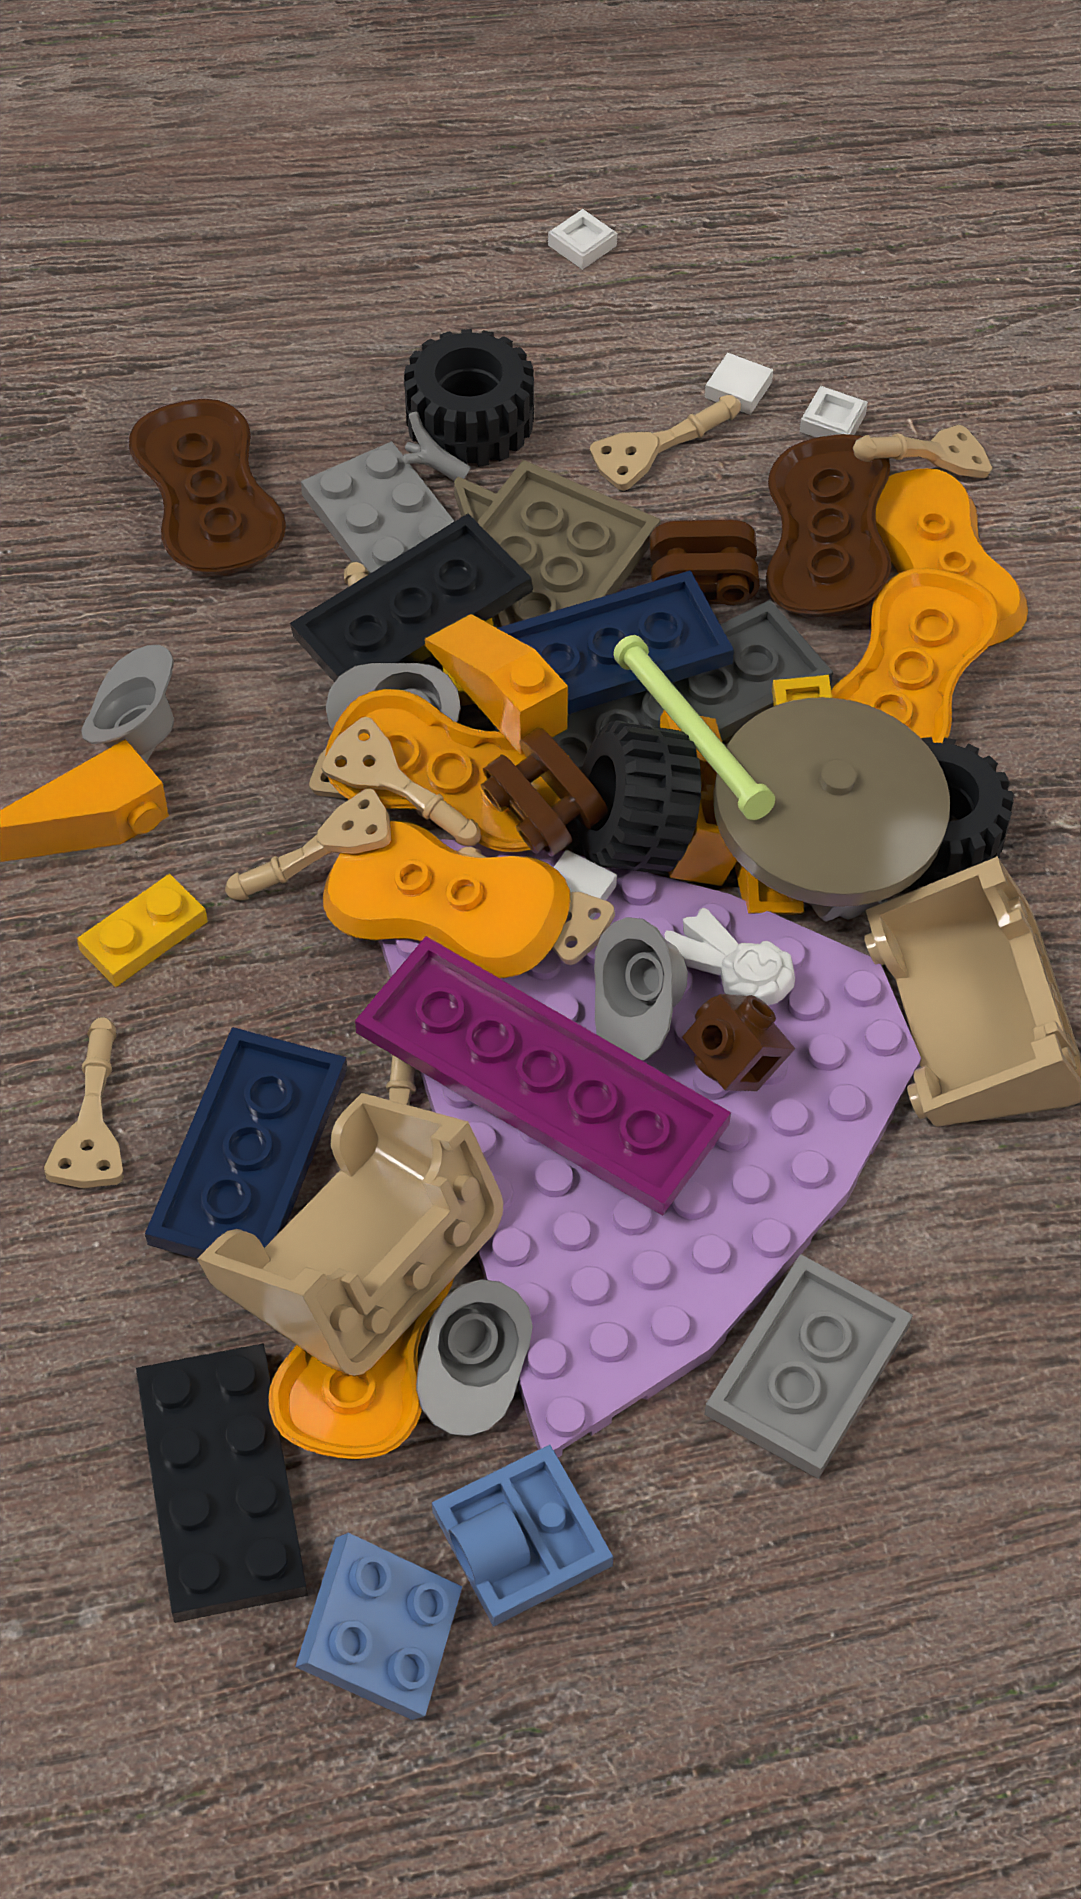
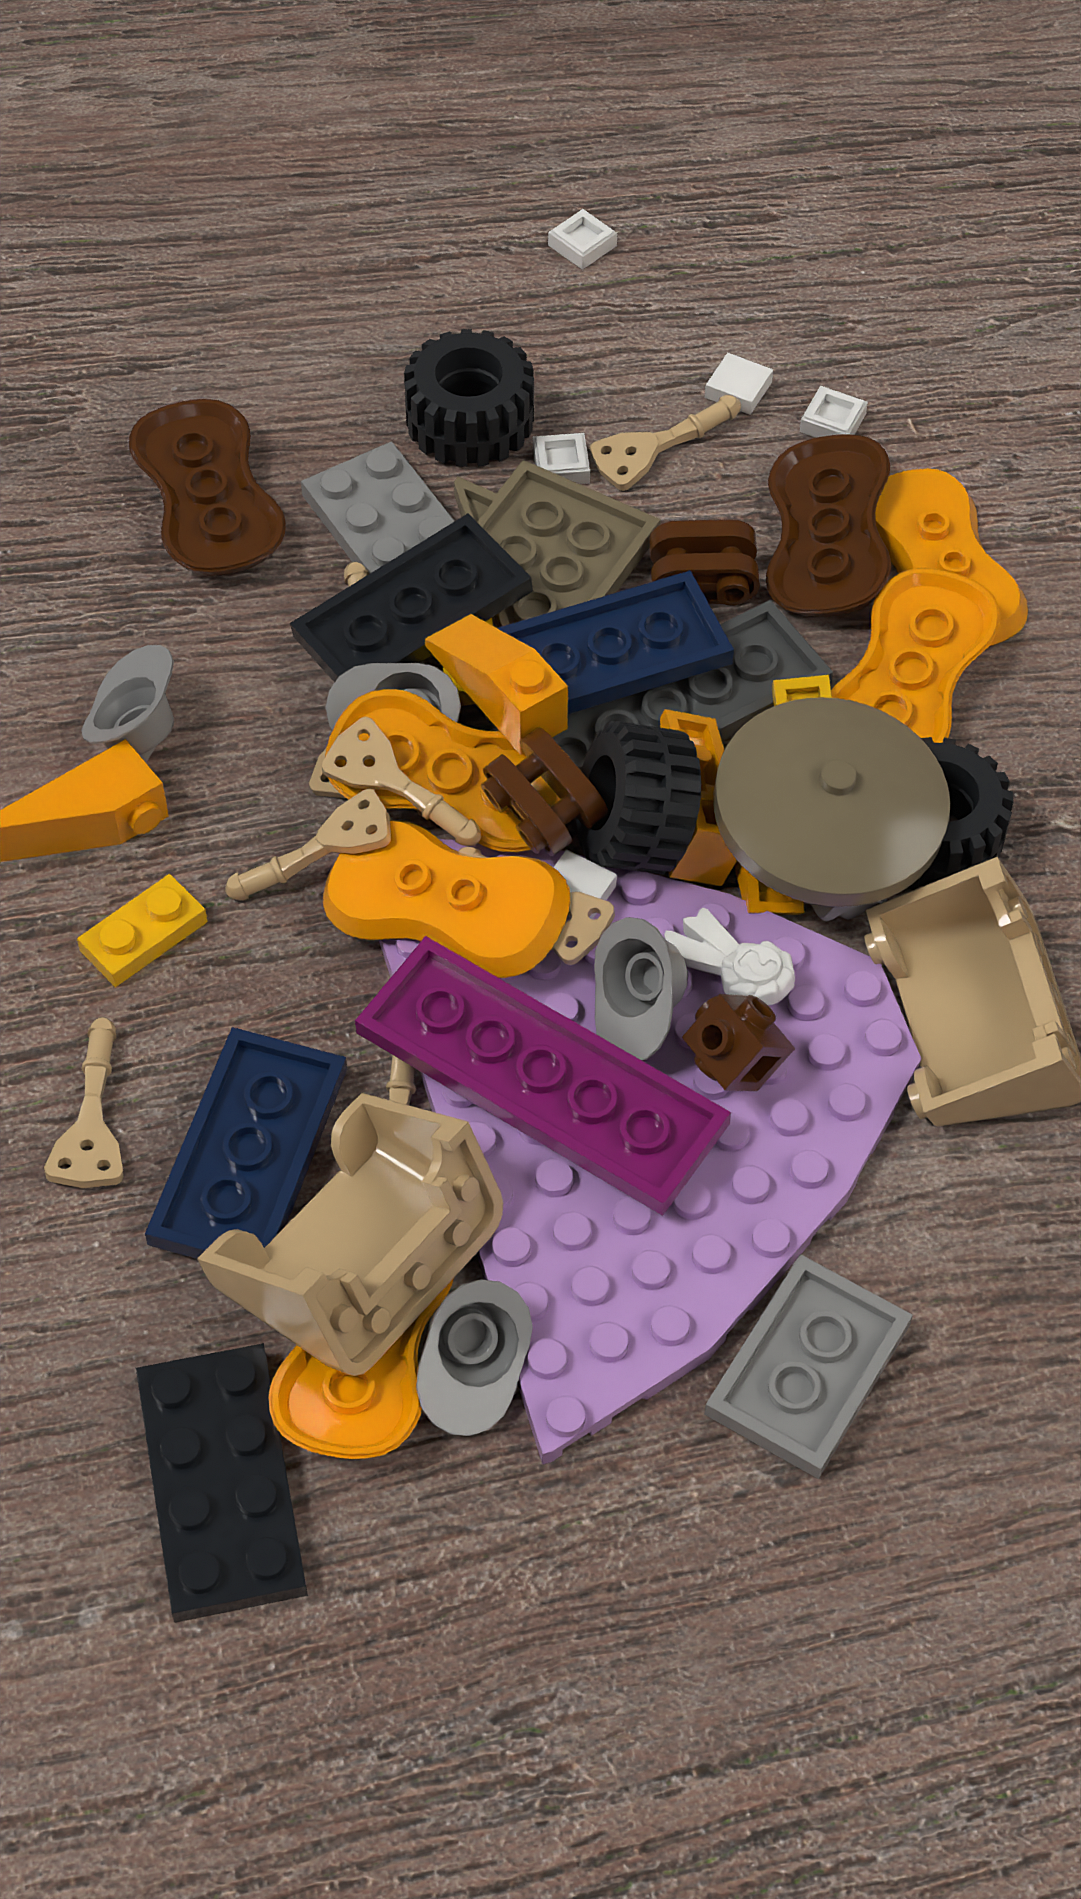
medium blue plate [295,1533,462,1720] -> none
light grey bar [403,411,471,481] -> none
medium blue plate [432,1445,613,1627] -> none
yellowish green bar [614,635,775,820] -> none
tan piece [853,425,992,479] -> none
none -> white tile [533,433,590,484]

